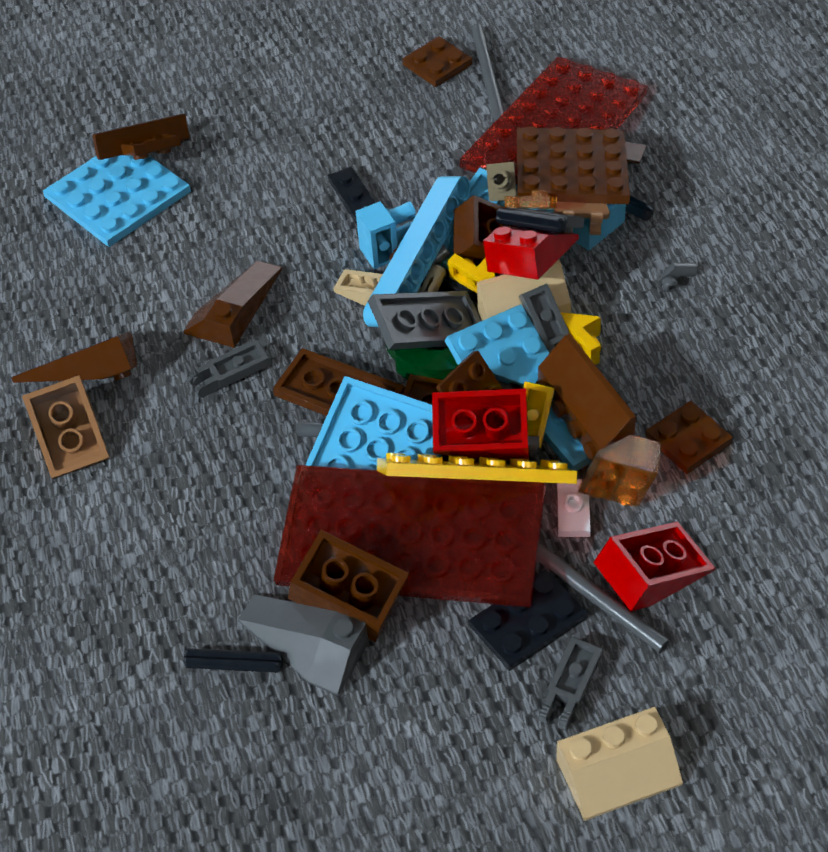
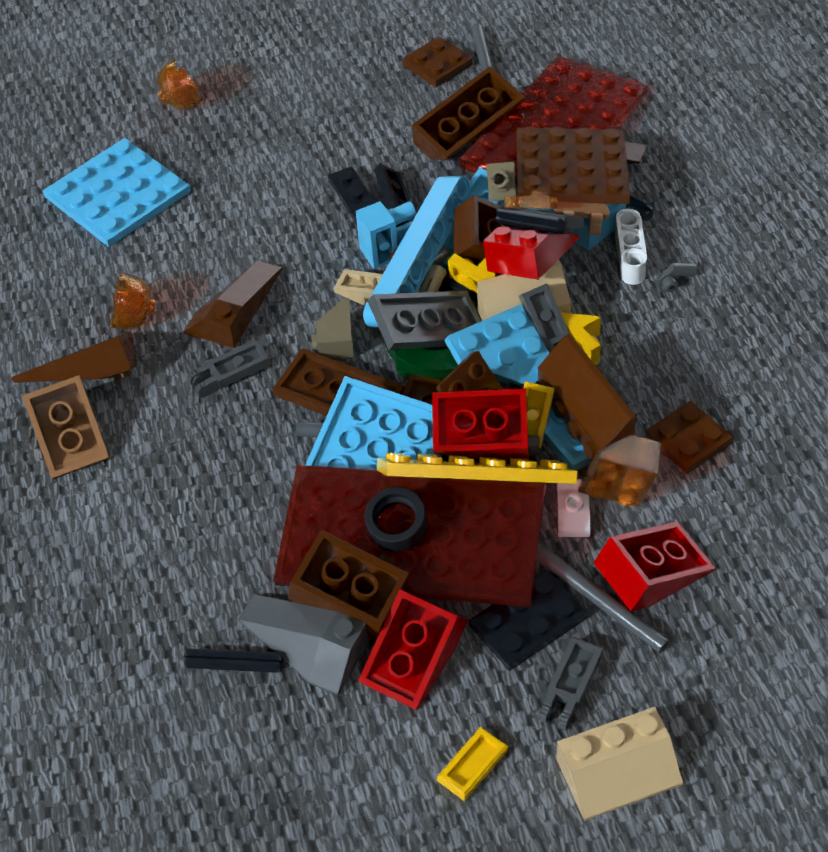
reddish brown bracket [92,114,190,160] -> none
none -> clear orange cylinder [110,272,156,330]
none -> clear orange cylinder [156,58,204,110]
none -> dark tan slope [311,298,354,360]
none -> red slope [358,589,468,710]
none -> black tyre [365,486,429,552]
none -> black plate [374,163,416,227]
none -> reddish brown slope [412,66,525,160]
none -> yellow tile [437,727,508,801]
none -> white beam [615,209,647,285]

